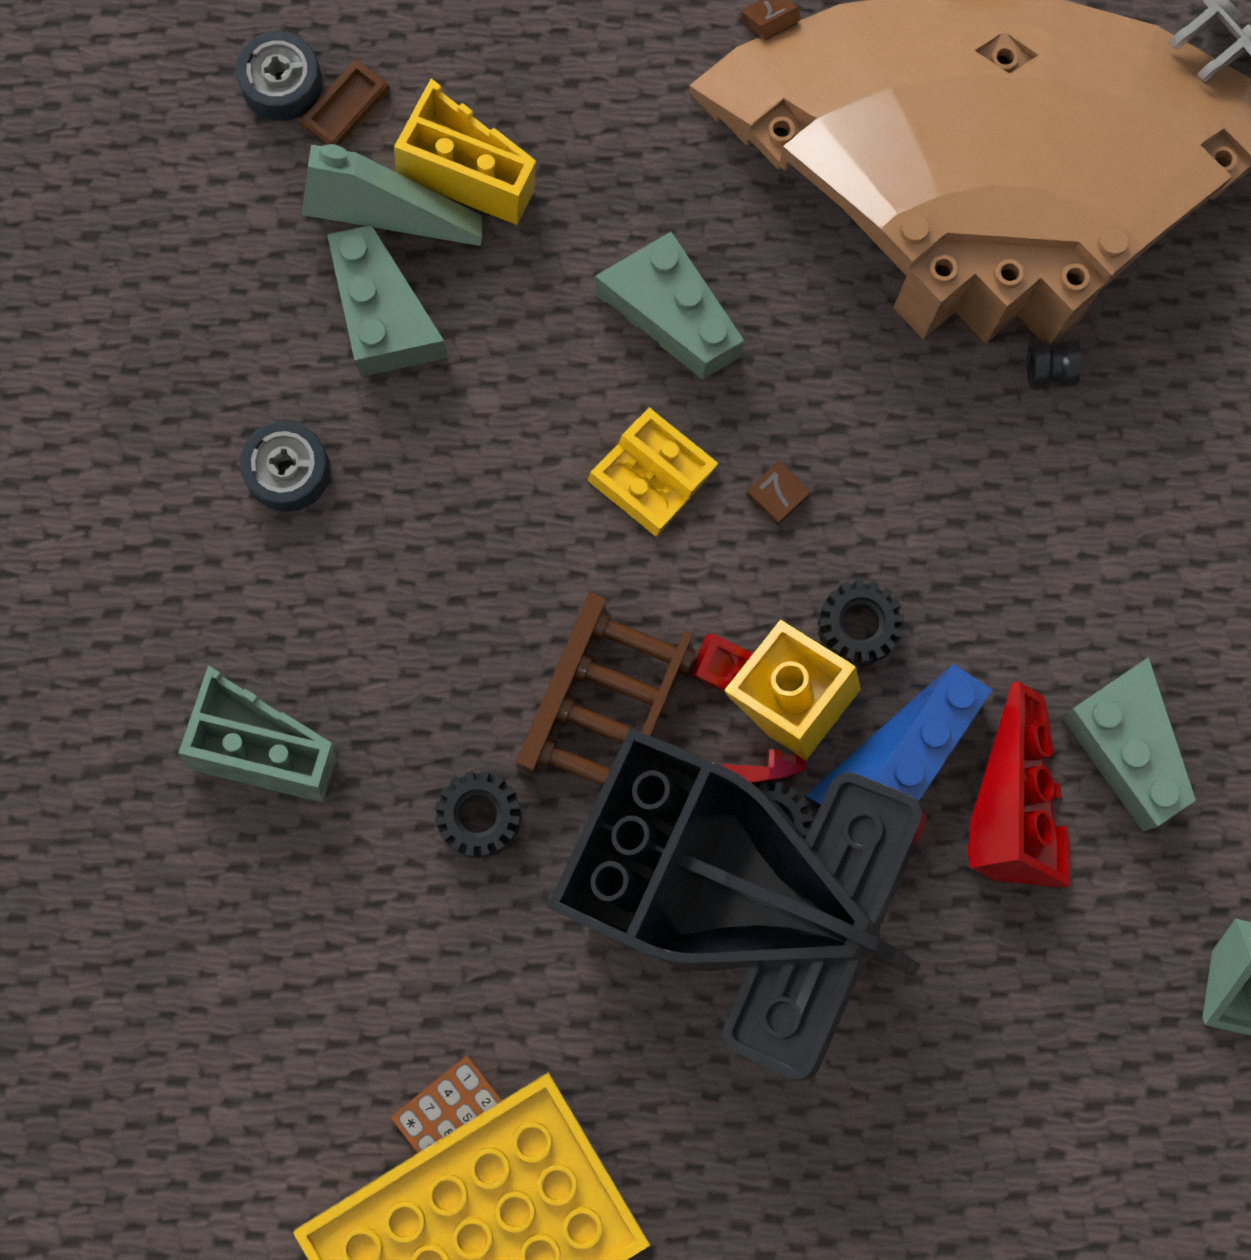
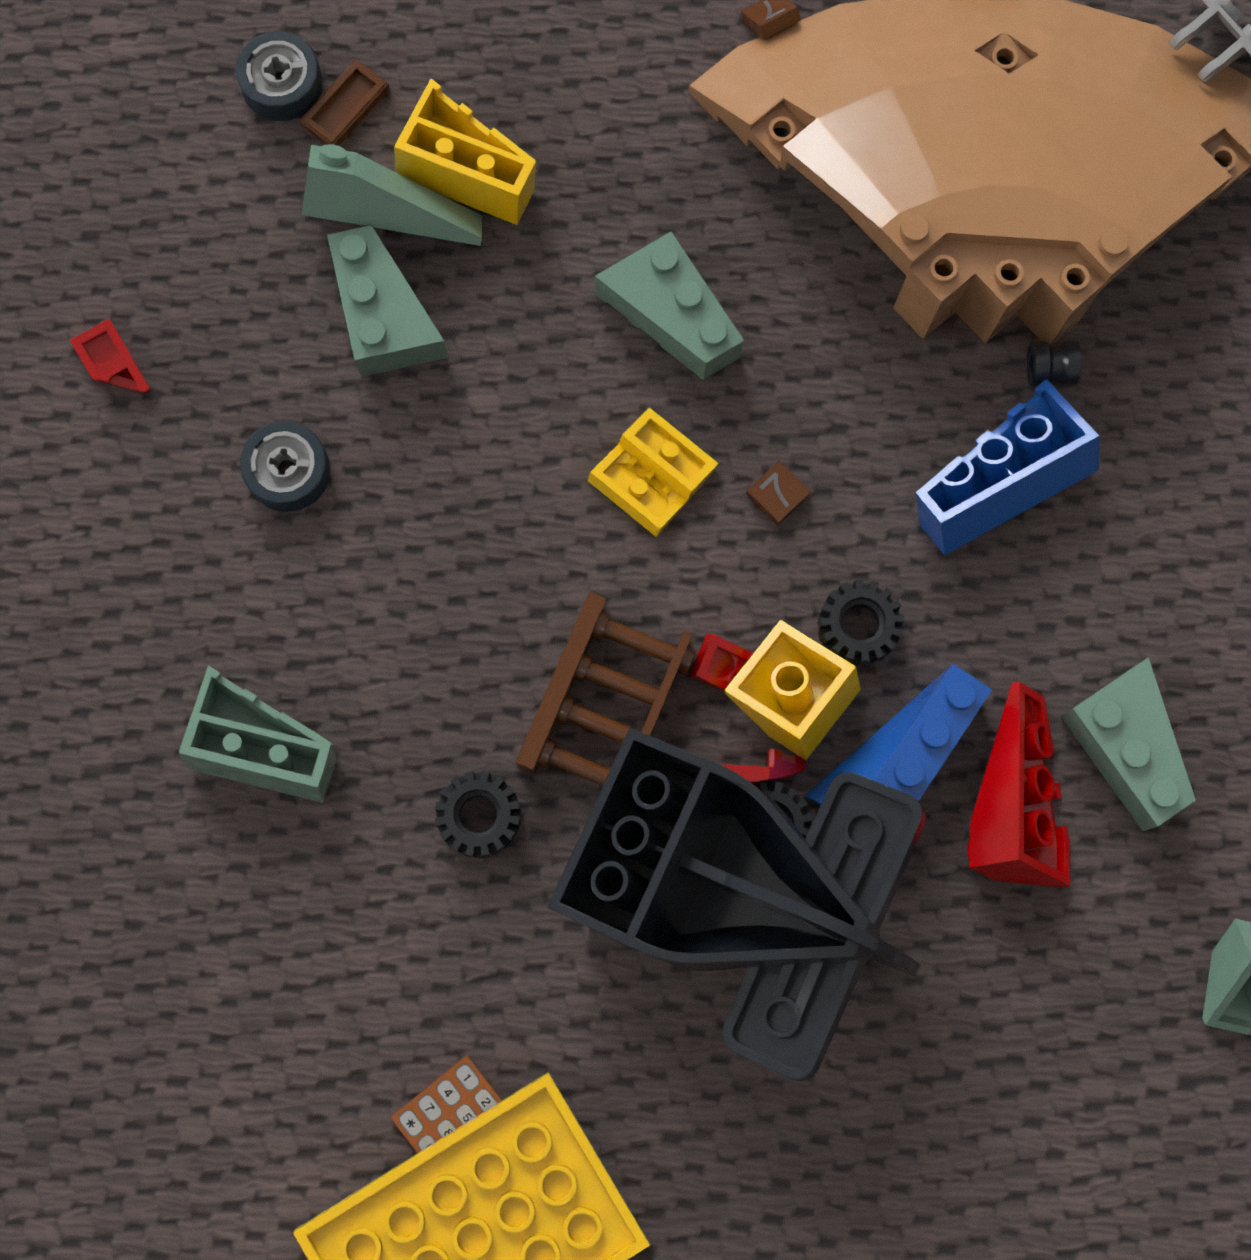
none -> red slope [70,319,151,394]
none -> blue wedge [916,379,1099,555]

